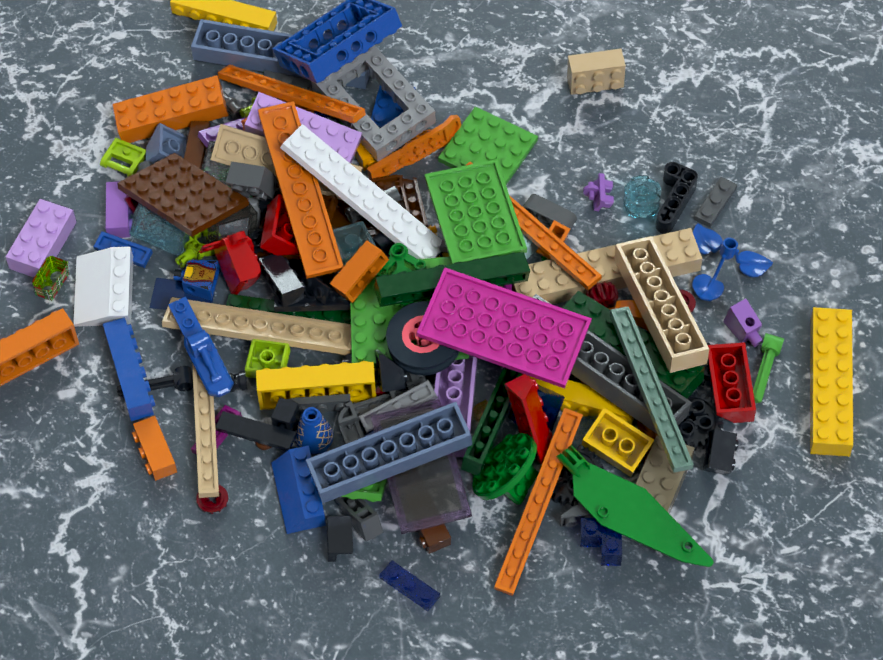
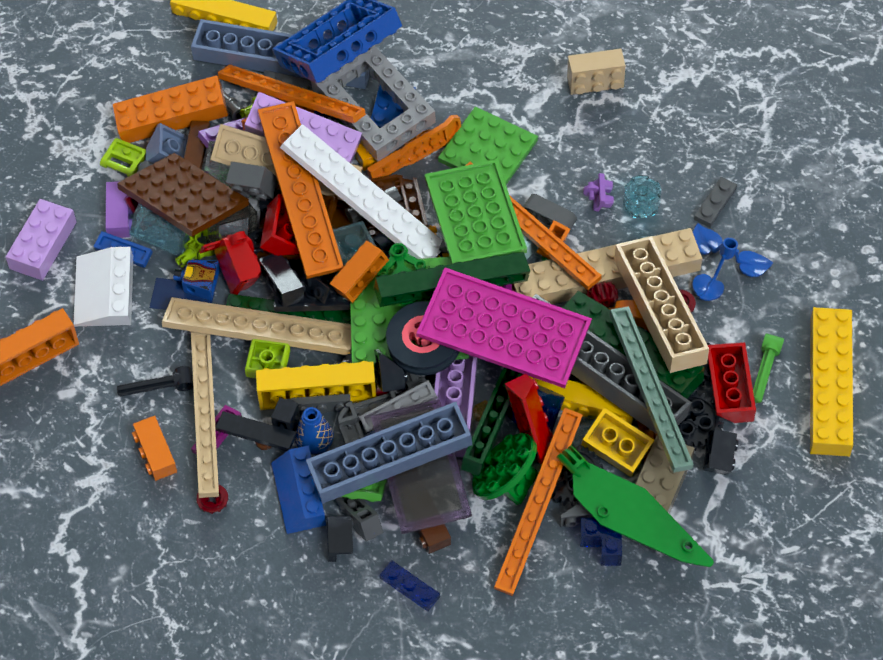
clear neon green piece [32,256,69,301] -> none
blue brick [103,317,156,421] -> none
blue piece [168,297,234,397] -> none
black wheel [229,371,248,392] -> none
black beam [656,162,698,234] -> none
medium lavender torso [723,298,763,347] -> none

